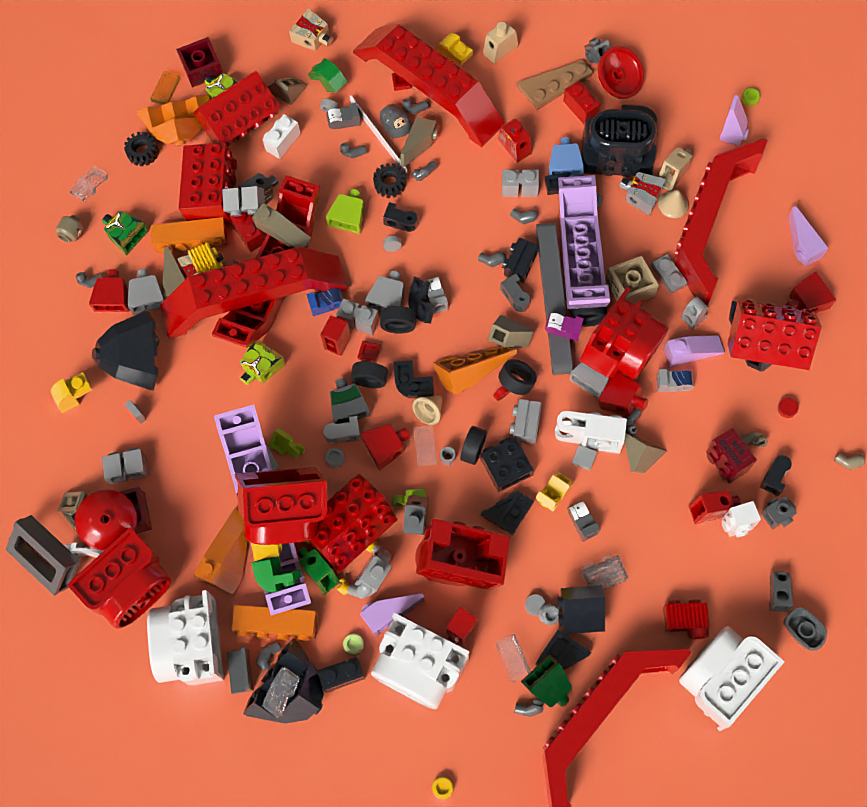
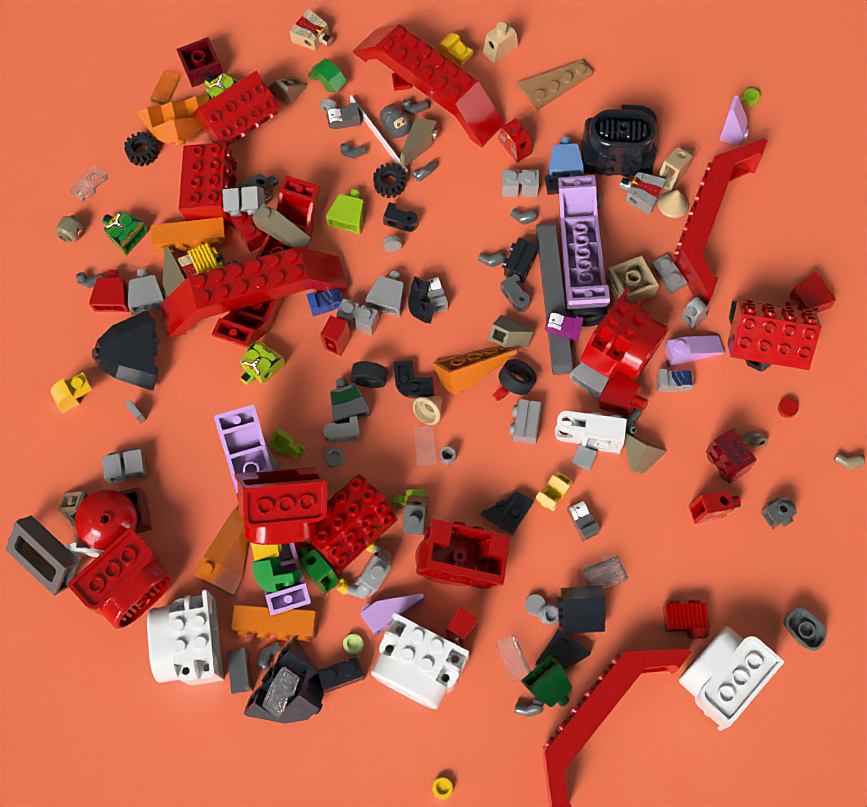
white brick [263,114,300,159] -> none
red tile [357,340,381,363] -> none
red torso [361,424,410,470] -> none
black tyre [380,306,416,334] -> none
black tyre [460,426,487,465] -> none
black brick [480,437,534,493] -> none
red brick [563,80,600,124] -> none
dark grey brick [584,37,611,65] -> none
red dish [598,46,644,99] -> none
white brick [722,501,761,538] -> none
black leg [760,455,792,496] -> none
dark grey leg [769,571,793,612] -> none
lavender slope [788,206,828,267] -> none

